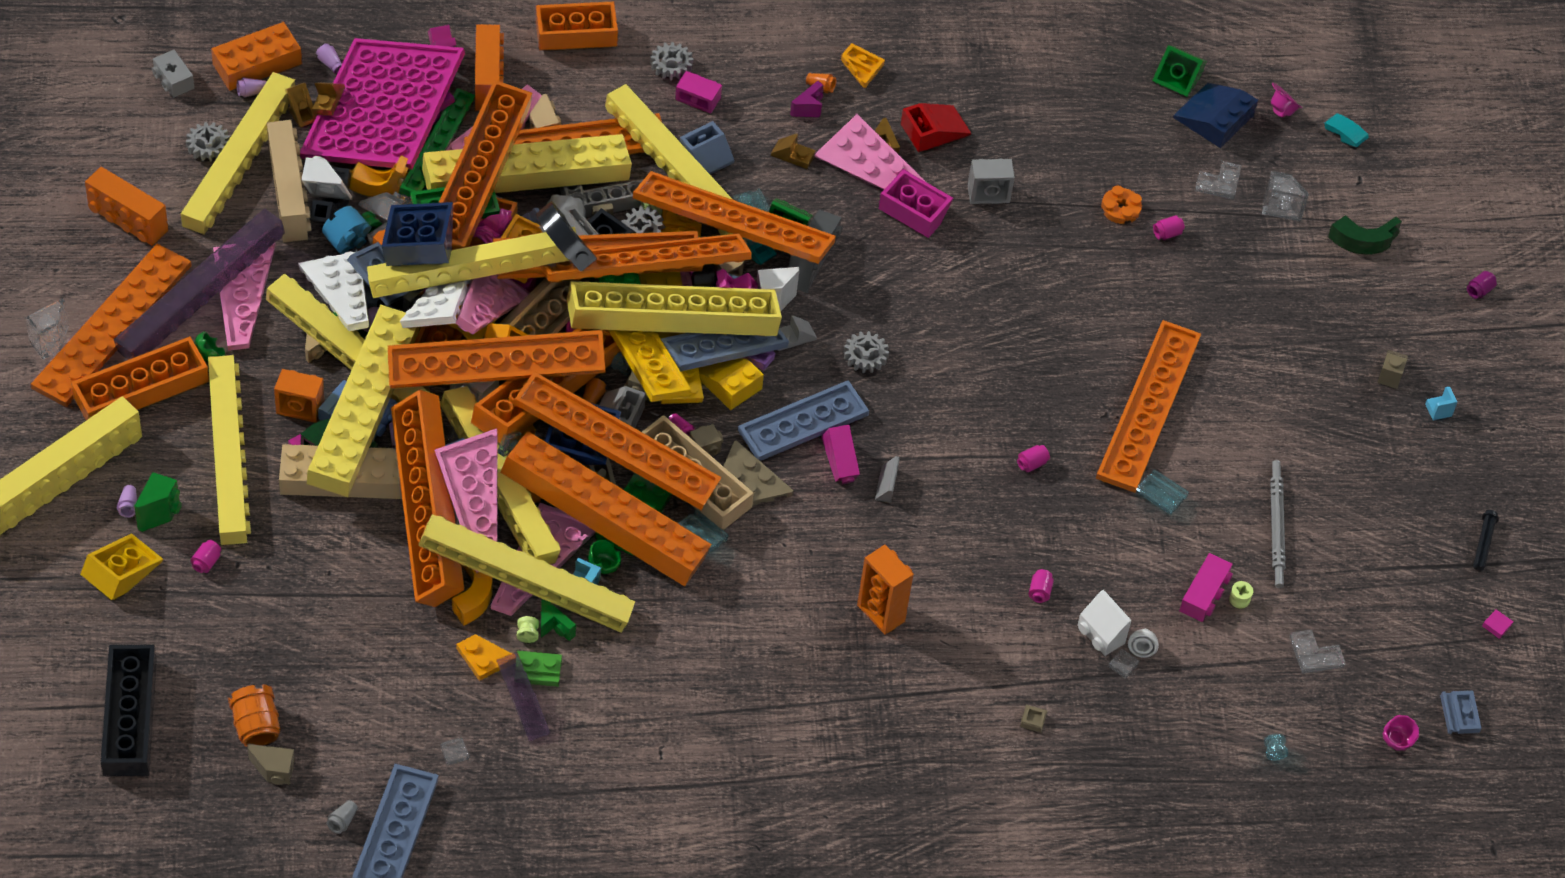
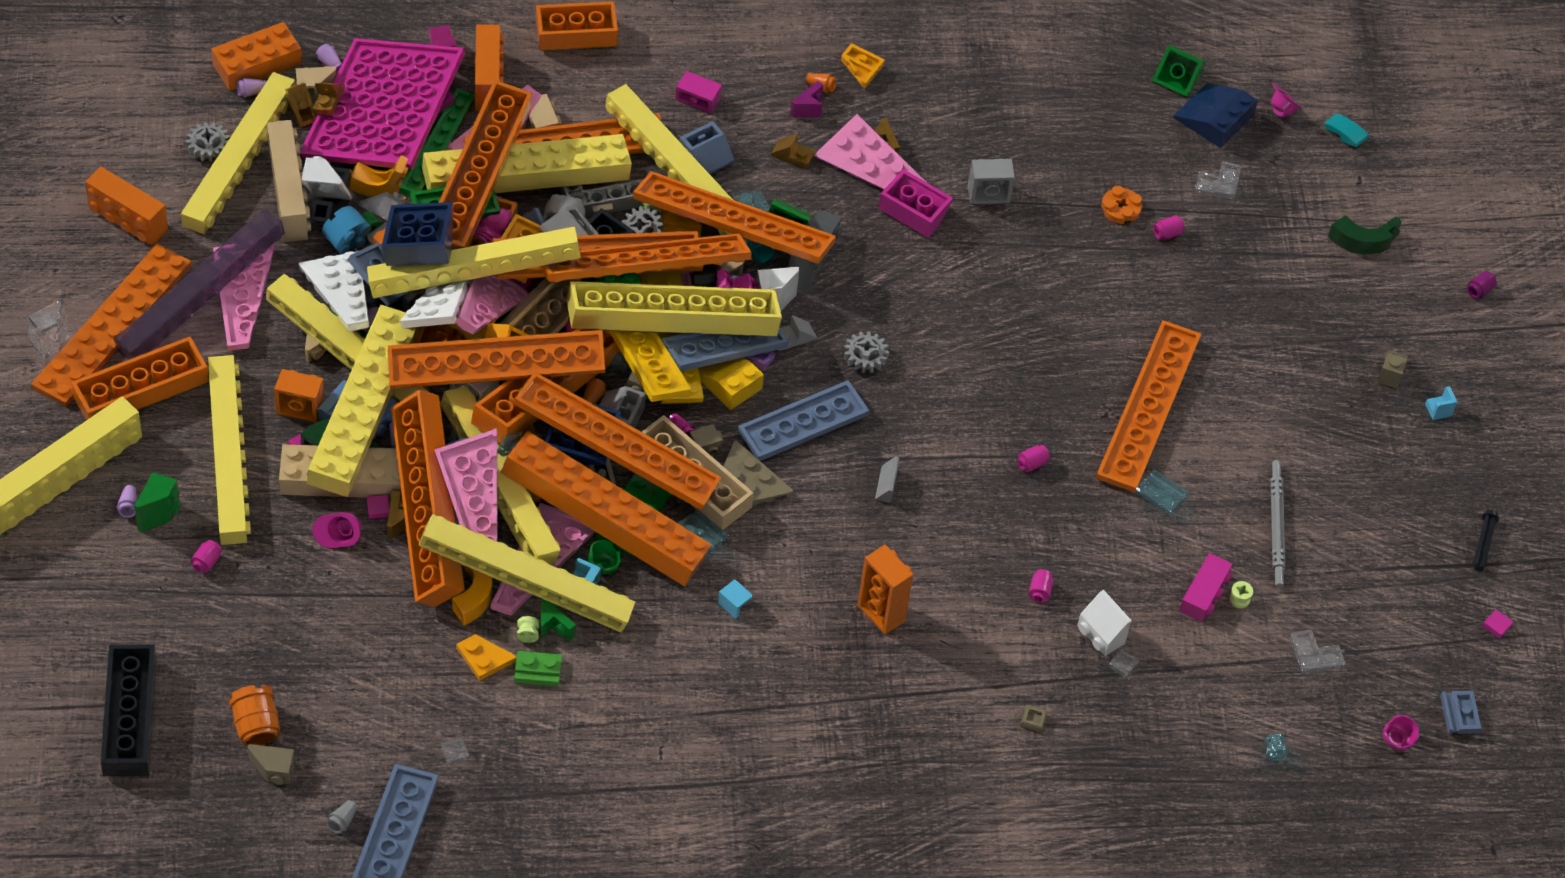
yellow slope [80,533,163,600] -> none
light grey brick [152,50,195,98] -> none
green hair [194,331,226,363] -> none
clear purple slope [496,652,550,742] -> none
black arch [536,201,597,272] -> none
light grey gear [650,42,693,80] -> none
dark pink slope [821,425,860,484] -> none
red slope [901,103,971,152] -> none
white brick [1128,629,1159,658] -> none
clear slope [1262,171,1309,222] -> none
none -> tan slope [296,66,336,99]
none -> dark pink piece [312,512,363,548]
none -> dark pink tile [367,495,390,519]
none -> pearl gold slope [387,490,406,539]
none -> medium azure panel [718,579,752,619]

